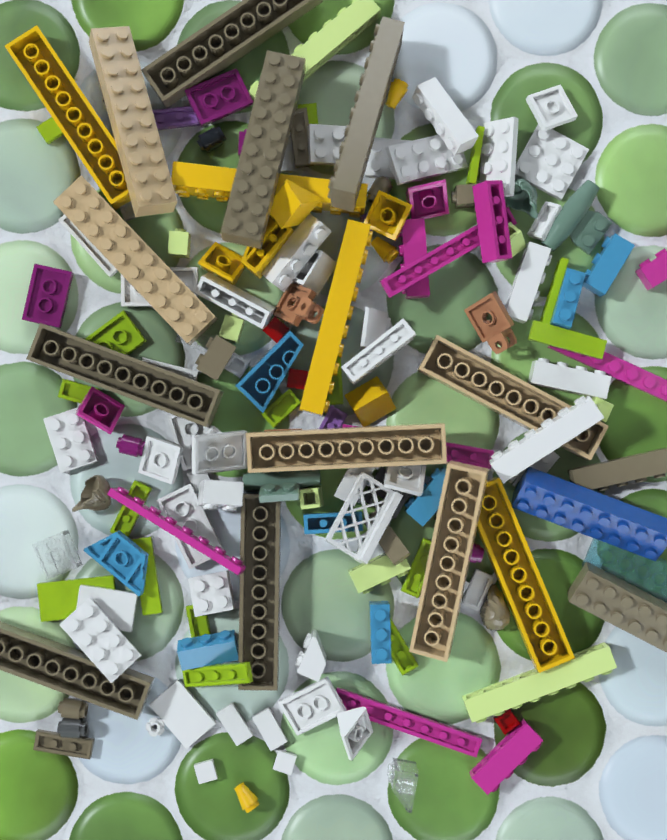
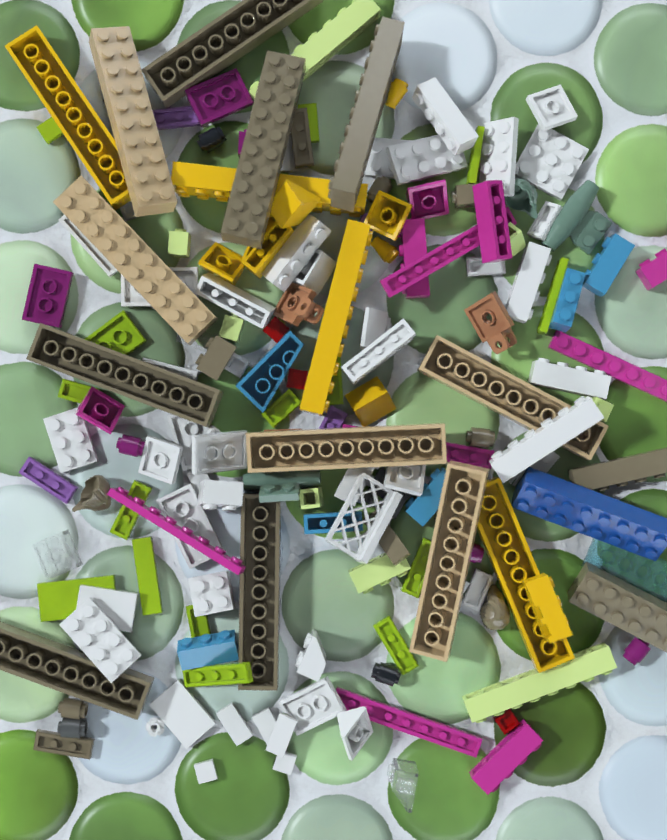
dark azure wing [83,530,149,596] -> none
yellow cone [234,782,259,813] -> none
white plate [307,124,346,165] -> none
dark azure brick [369,601,392,664] -> none
lime tile [528,320,607,359] -> none
none -> medium lavender tile [19,457,78,504]
none -> white tile [265,712,298,758]
none -> black brick [371,662,401,686]
none -> white tile [466,256,506,277]
none -> dark tan brick [466,427,495,448]
none -> yellow wedge [522,573,573,643]
none -> magenta brick [622,637,651,665]

